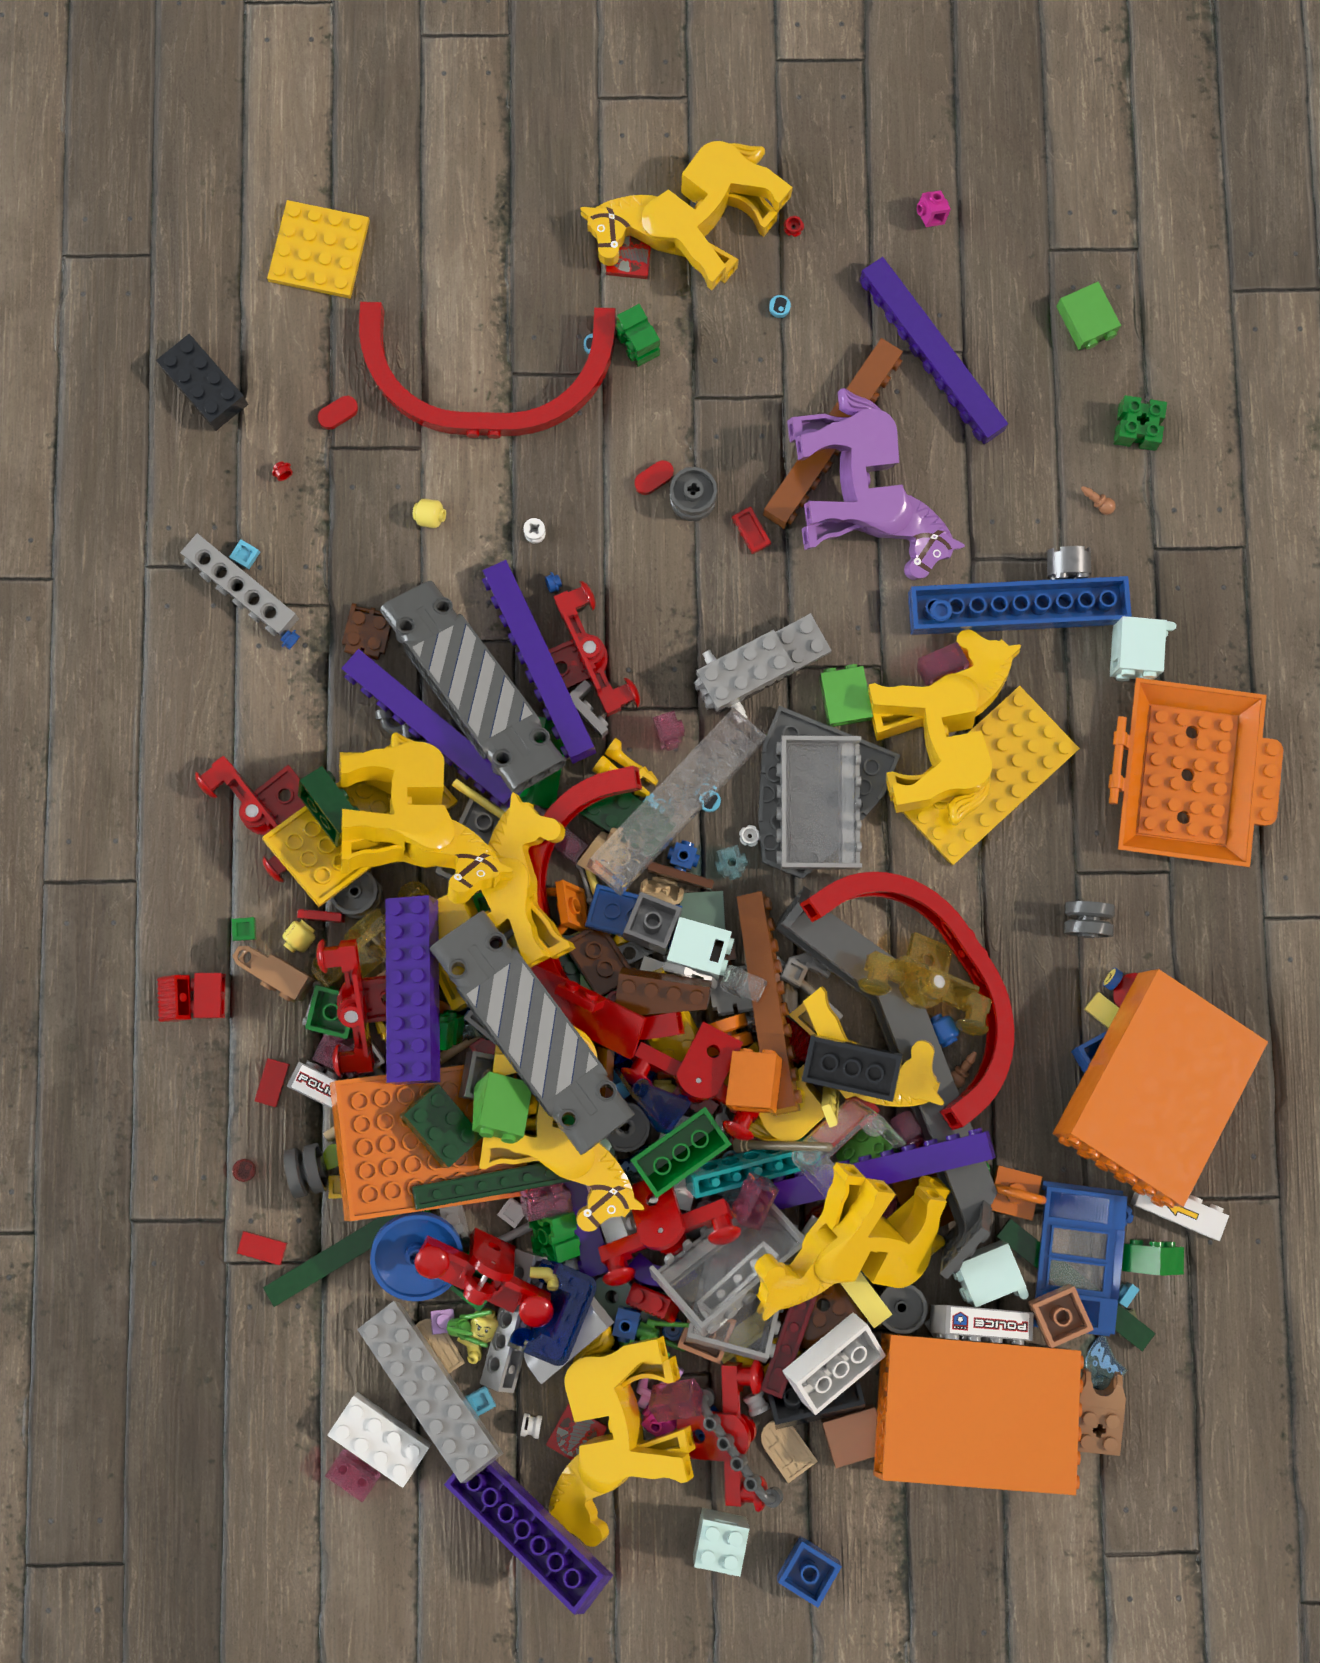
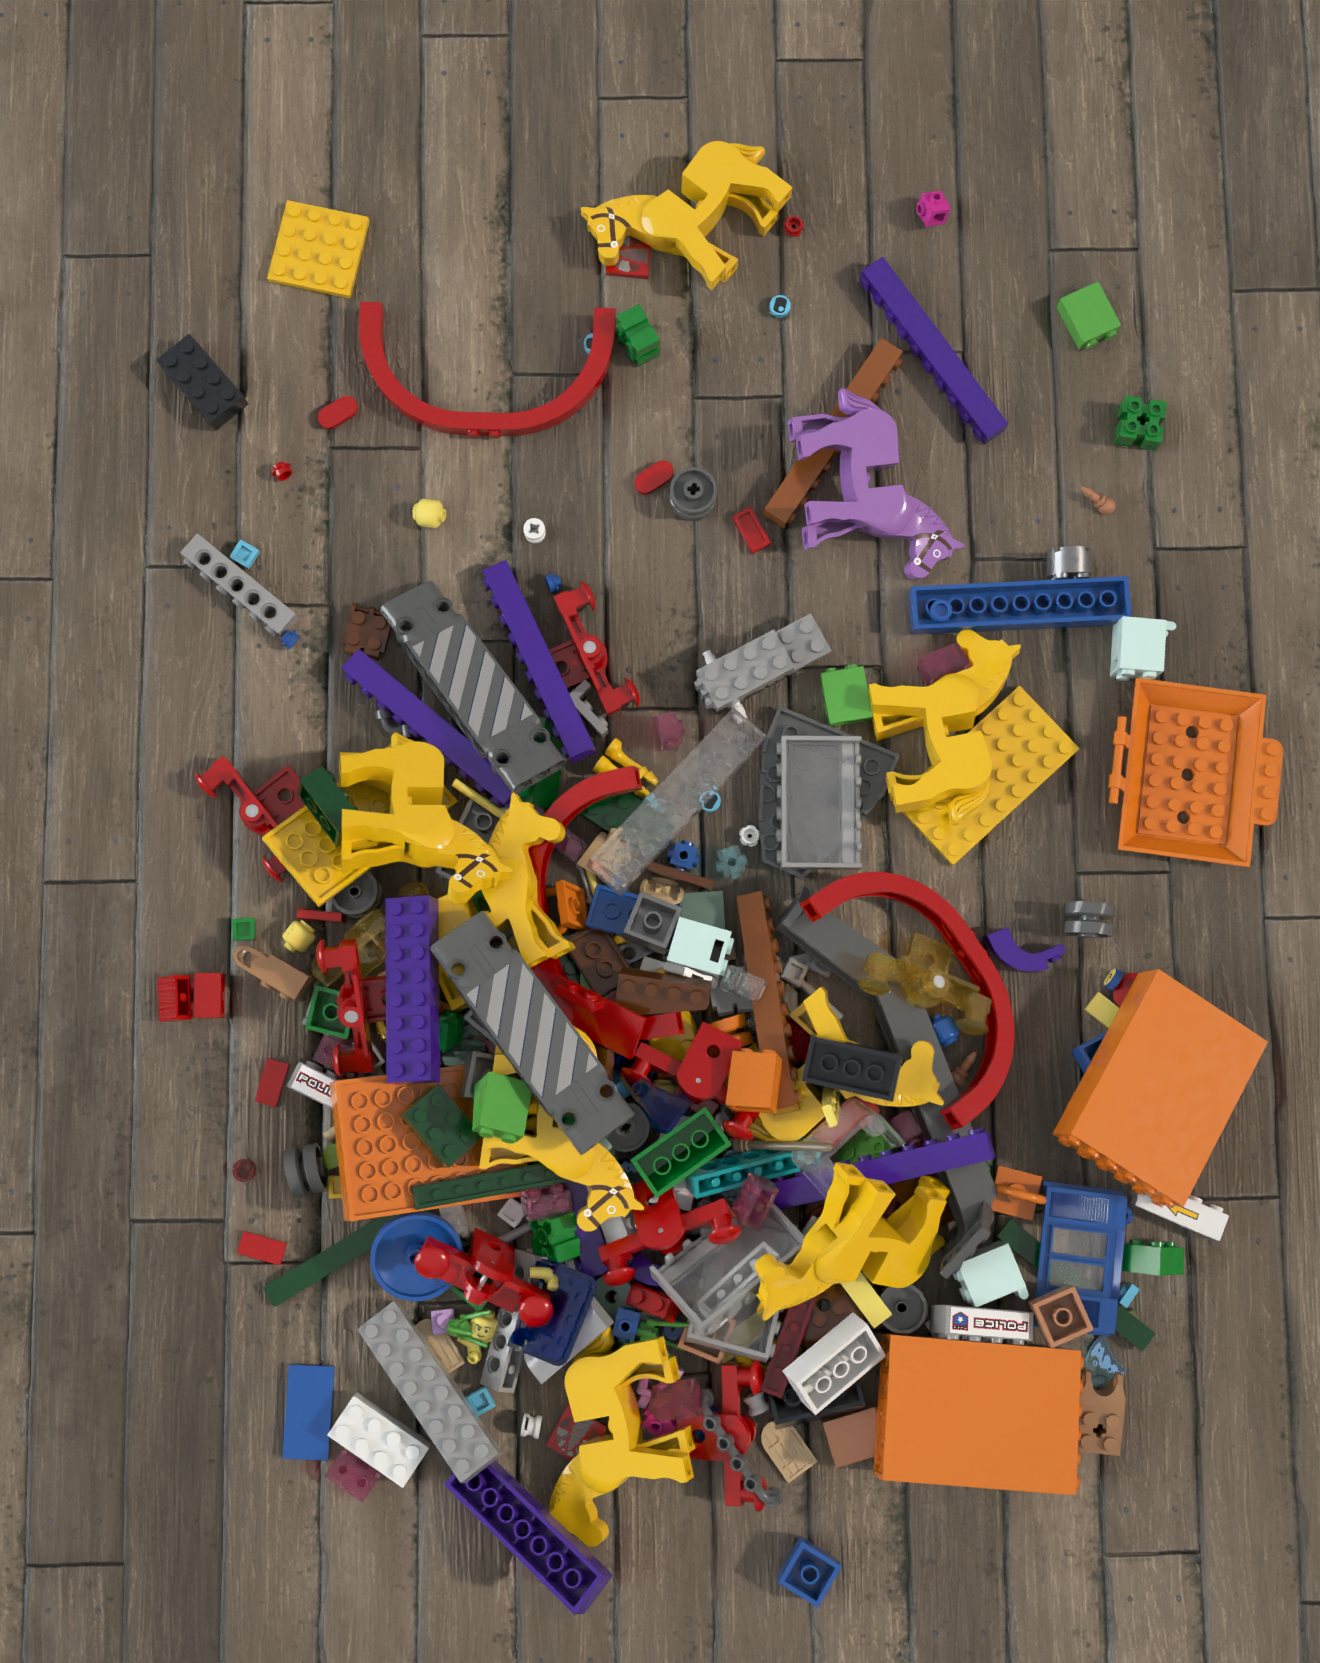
light aqua container [693,1508,749,1577] -> none
none -> blue tile [282,1364,335,1461]
none -> sand green tile [441,1040,486,1066]
none -> dark purple arch [984,927,1066,973]

